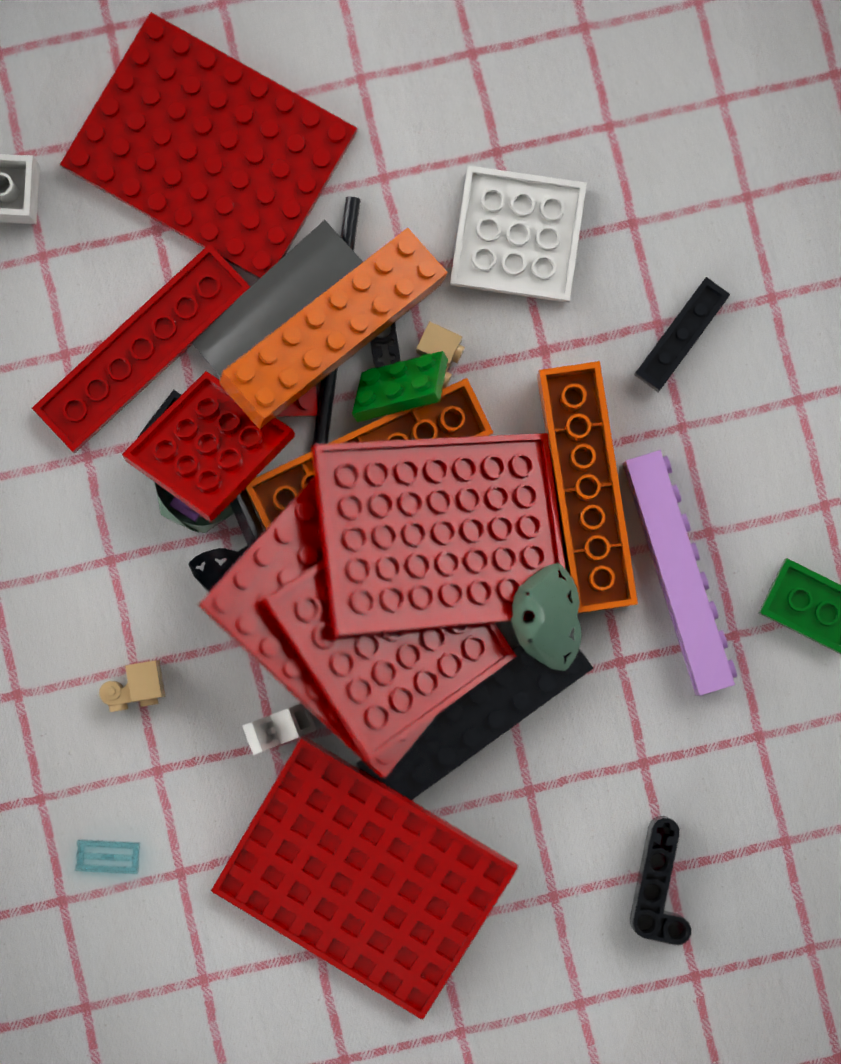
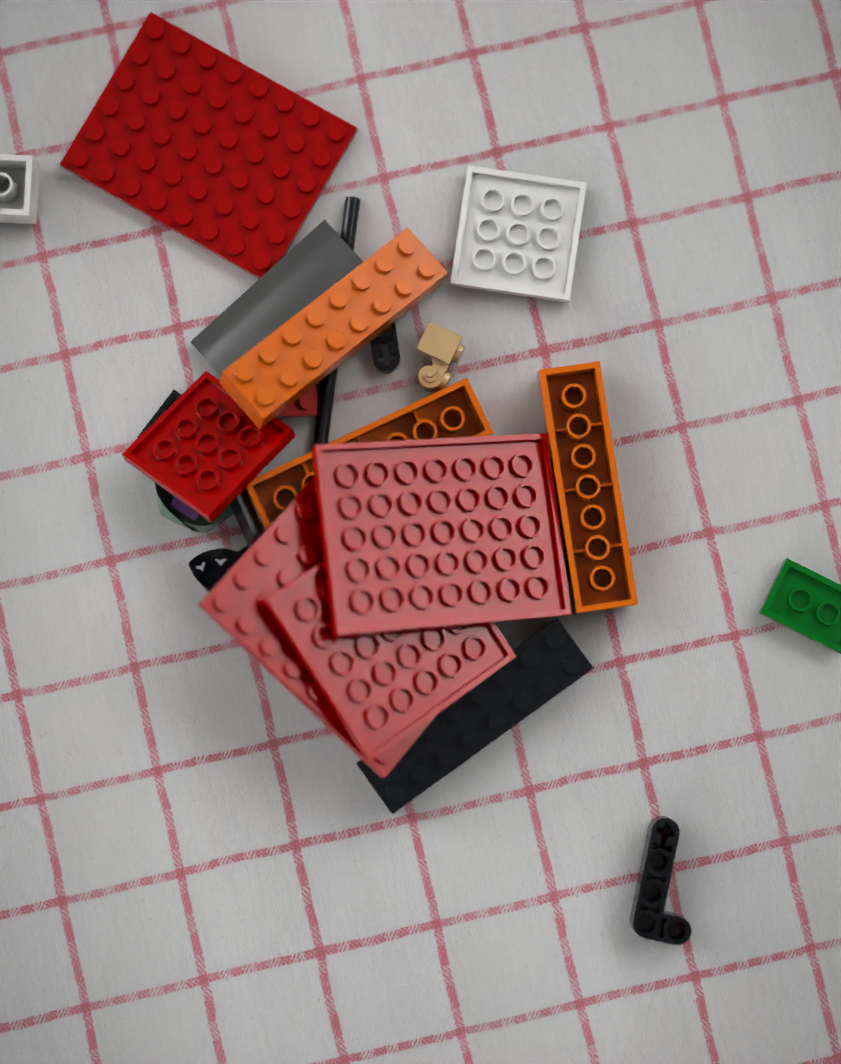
red plate [32,244,250,453] -> none
clear light blue tile [75,839,140,874] -> none
tan brick [99,660,166,712] -> none
red plate [211,735,518,1020] -> none
white brick [243,703,316,755] -> none
green plate [352,351,448,422] -> none
sand green piece [511,563,581,671] -> none
lavender brick [622,450,737,696] -> none
black plate [634,277,731,392] -> none

